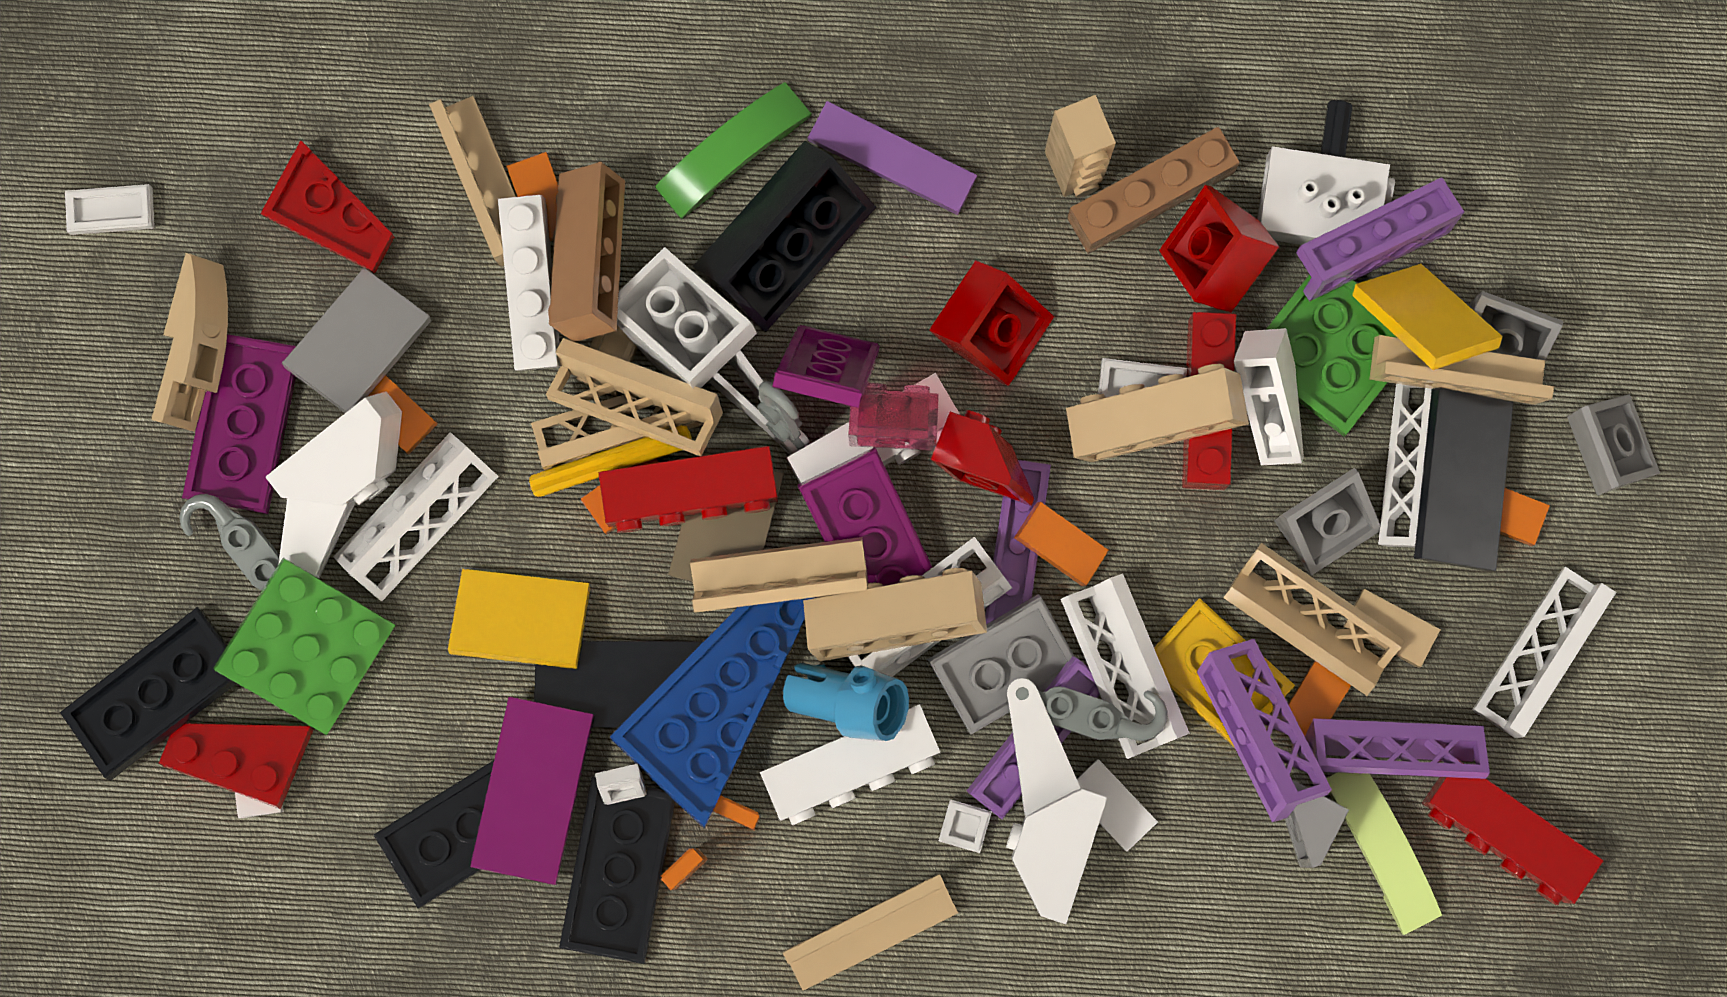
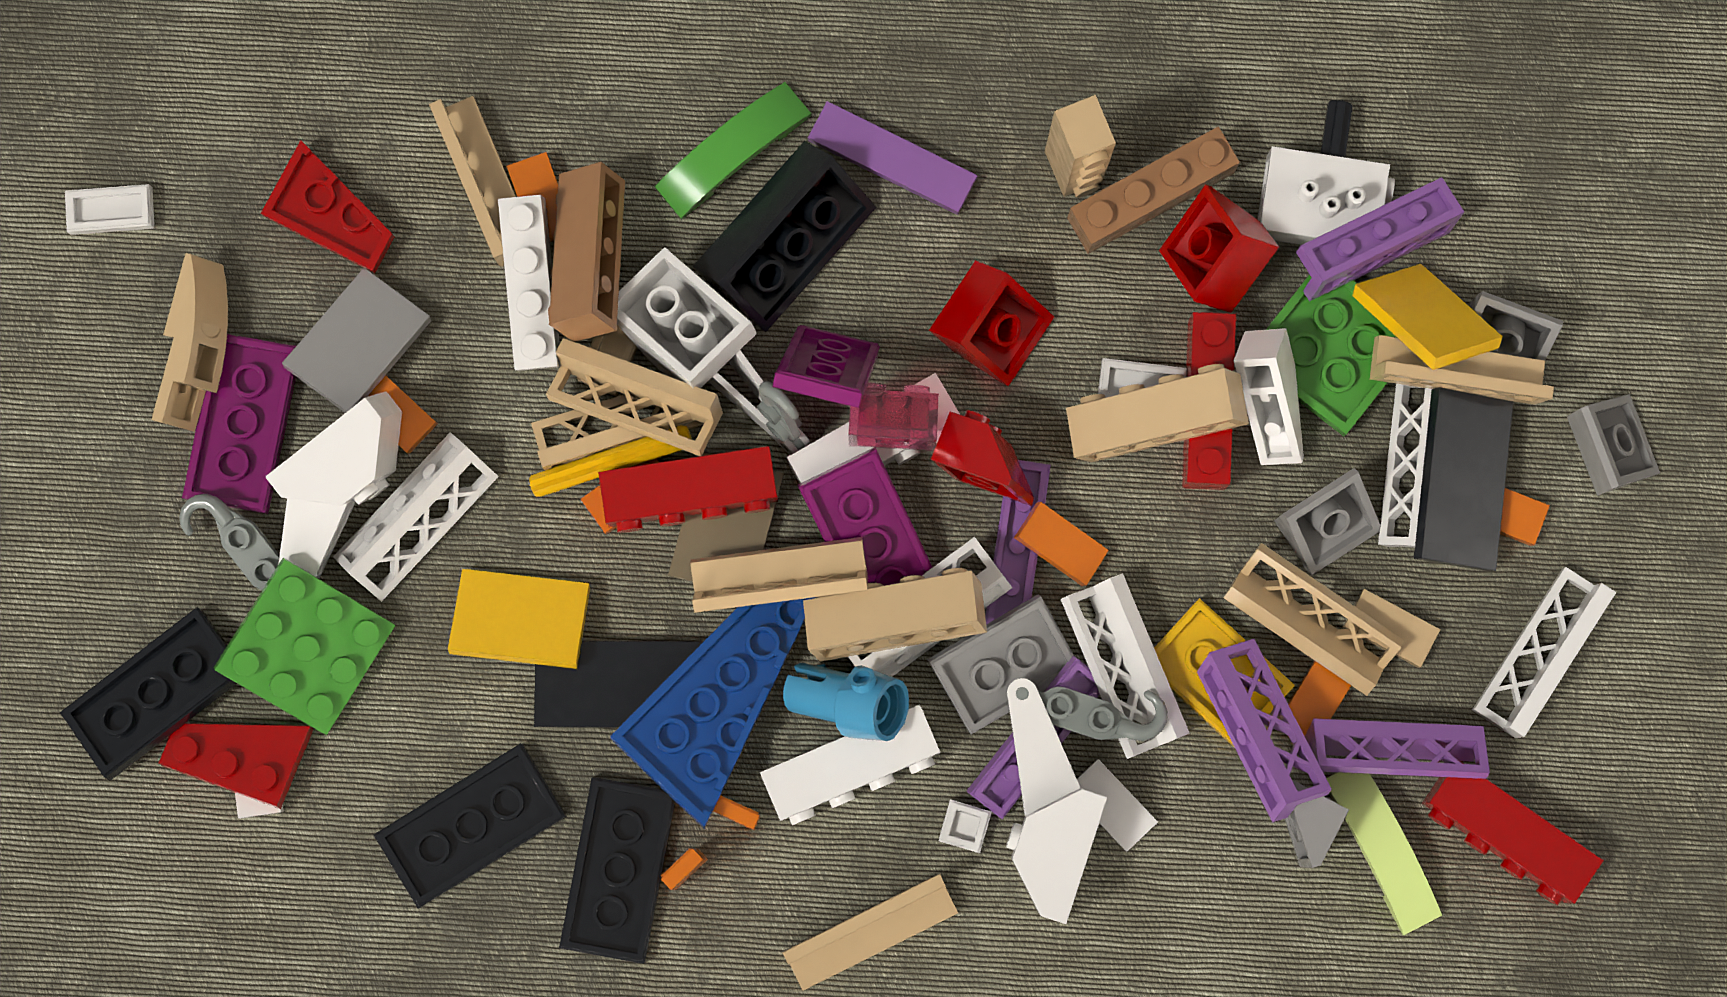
magenta tile [470,697,594,885] -> none
white tile [595,764,647,805] -> none

